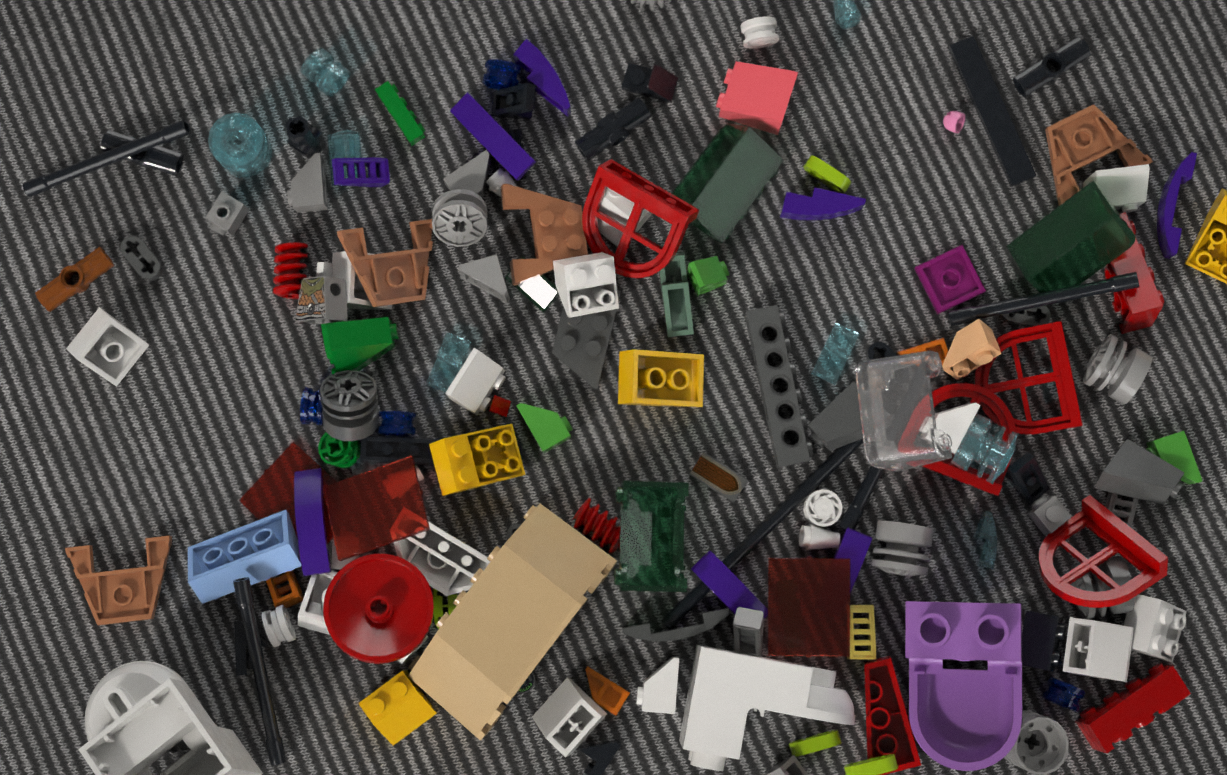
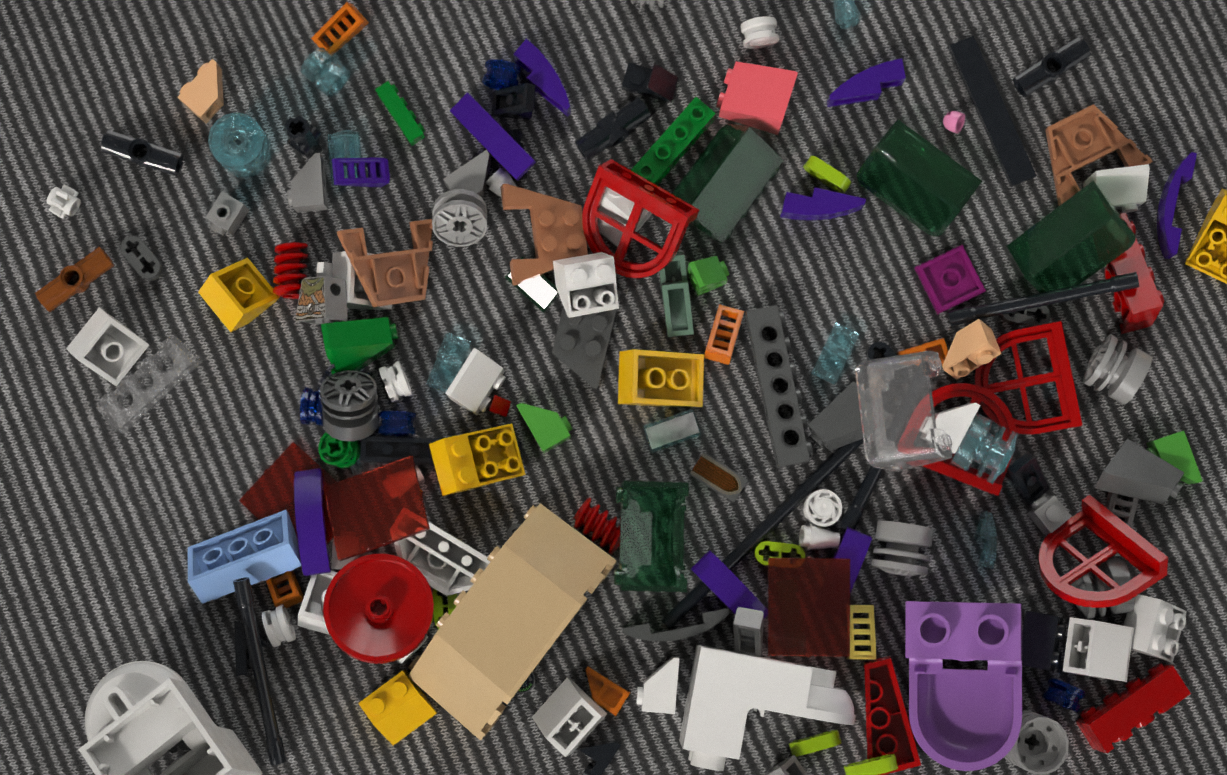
black piece [23,119,191,197] -> none
nougat wing [65,536,172,625] -> none
light grey slope [458,254,510,304] -> none
none -> white gear [47,184,81,219]
none -> clear brick [96,336,202,434]
none -> light nougat slope [178,59,224,124]
none -> yellow slope [198,258,280,332]
none -> orange slope [311,2,369,58]
none -> white wheel [379,361,412,403]
none -> green brick [631,97,716,186]
none -> flat silver slope [643,409,701,453]
none -> orange slope [704,304,744,365]
none -> lime beam [754,541,805,568]
none -> dark purple slope [826,58,906,107]
none -> clear green windscreen [857,119,982,236]

